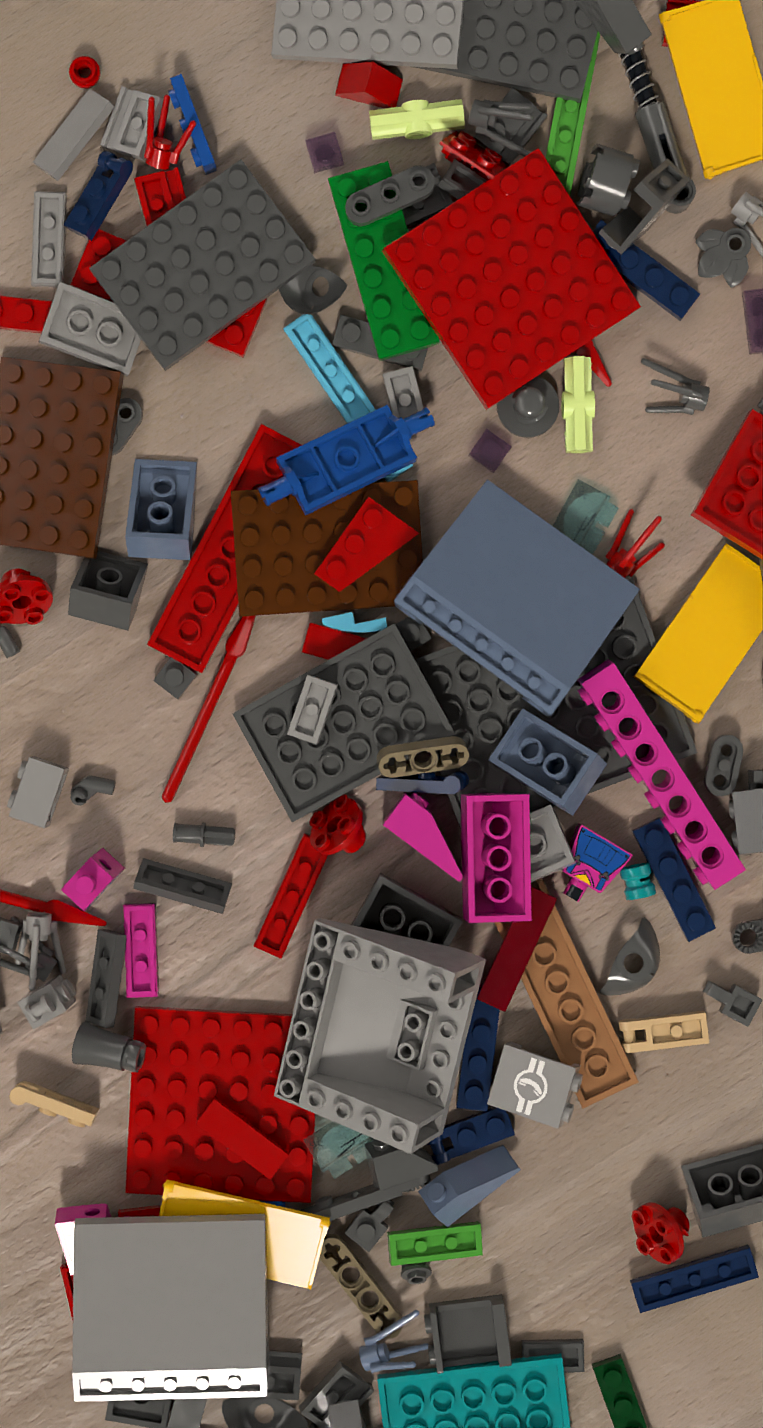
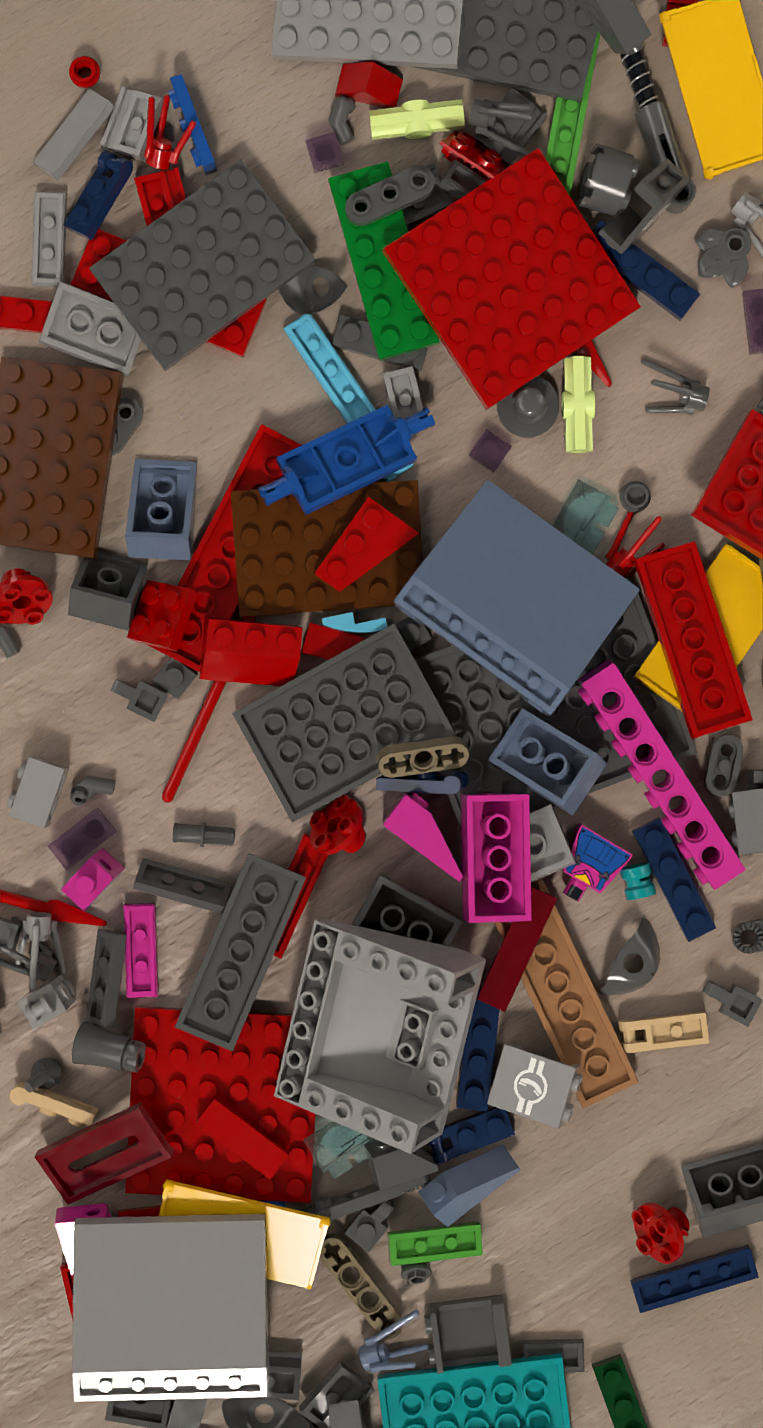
light grey plate [287,675,338,745] -> none
none -> dark grey plate [23,1058,62,1093]
none -> dark red piece [34,1102,174,1205]
none -> clear purple plate [48,808,117,870]
none -> dark grey plate [111,679,168,722]
none -> red plate [126,580,198,652]
none -> dark grey plate [175,853,306,1051]
none -> red slope [199,617,303,686]
none -> dark grey arm [329,96,356,145]
none -> dark grey plate [619,481,651,513]
none -> red plate [634,541,753,739]

